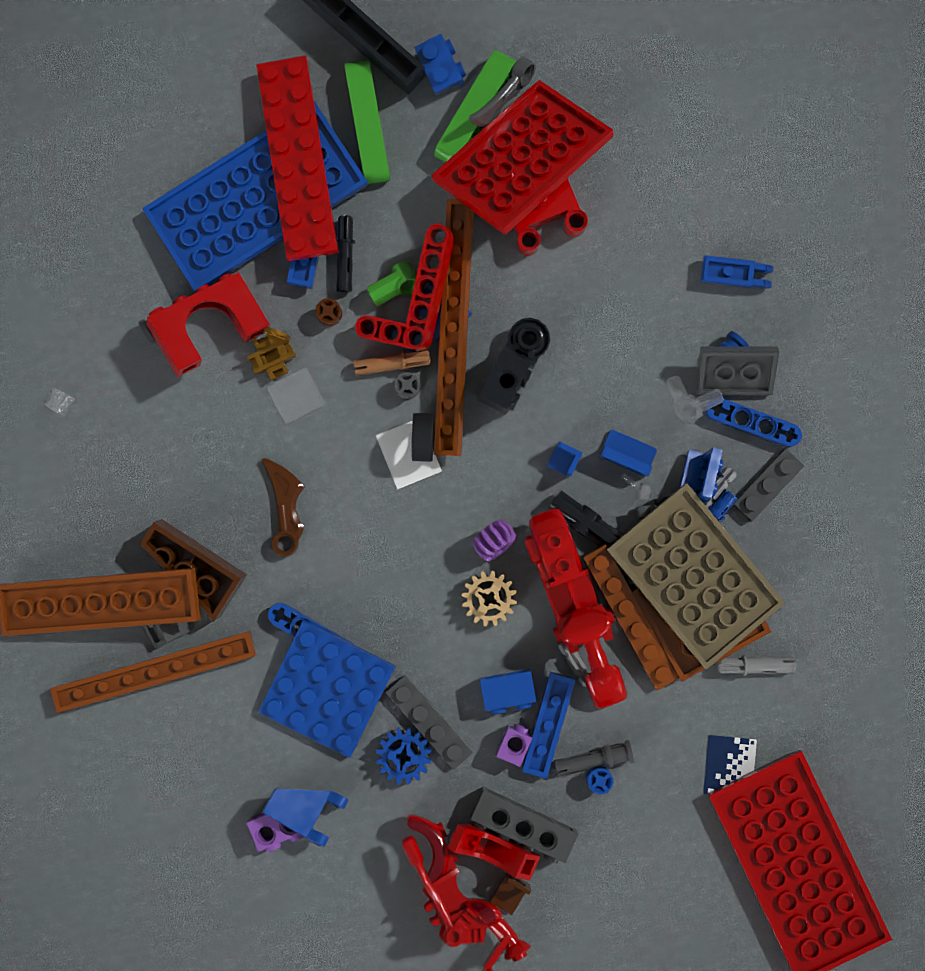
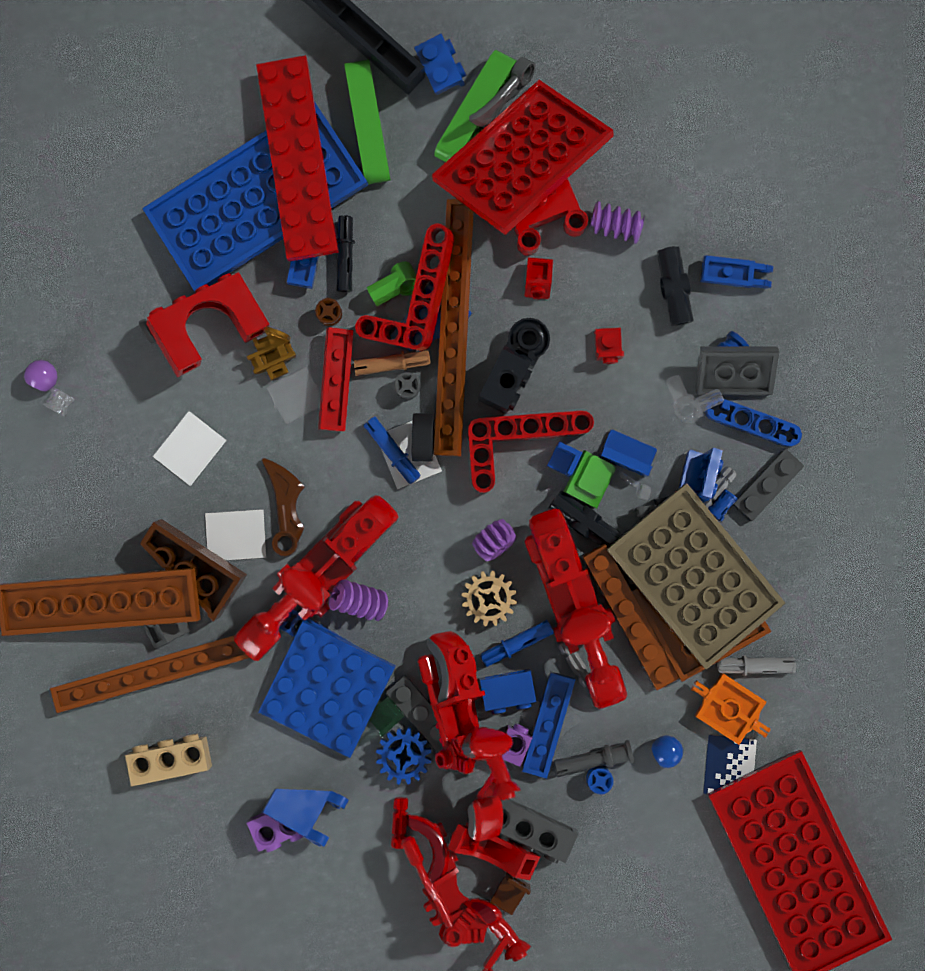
none -> medium lavender piece [24,360,57,392]
none -> tan brick [125,734,212,786]
none -> white sticker [153,411,227,486]
none -> white sticker [205,510,266,560]
none -> red piece [234,495,398,661]
none -> red plate [318,327,354,432]
none -> medium lavender piece [329,579,388,621]
none -> blue axle [363,416,421,484]
none -> clear green panel [369,695,405,737]
none -> red axle [391,797,408,849]
none -> red piece [417,631,521,841]
none -> red beam [468,411,594,493]
none -> blue axle [480,619,554,667]
none -> red bracket [524,257,553,299]
none -> bright green piece [563,450,616,509]
none -> medium lavender piece [589,201,645,244]
none -> red bracket [594,327,624,364]
none -> blue piece [651,735,683,768]
none -> black piece [657,246,694,326]
none -> orange plate [691,673,771,745]

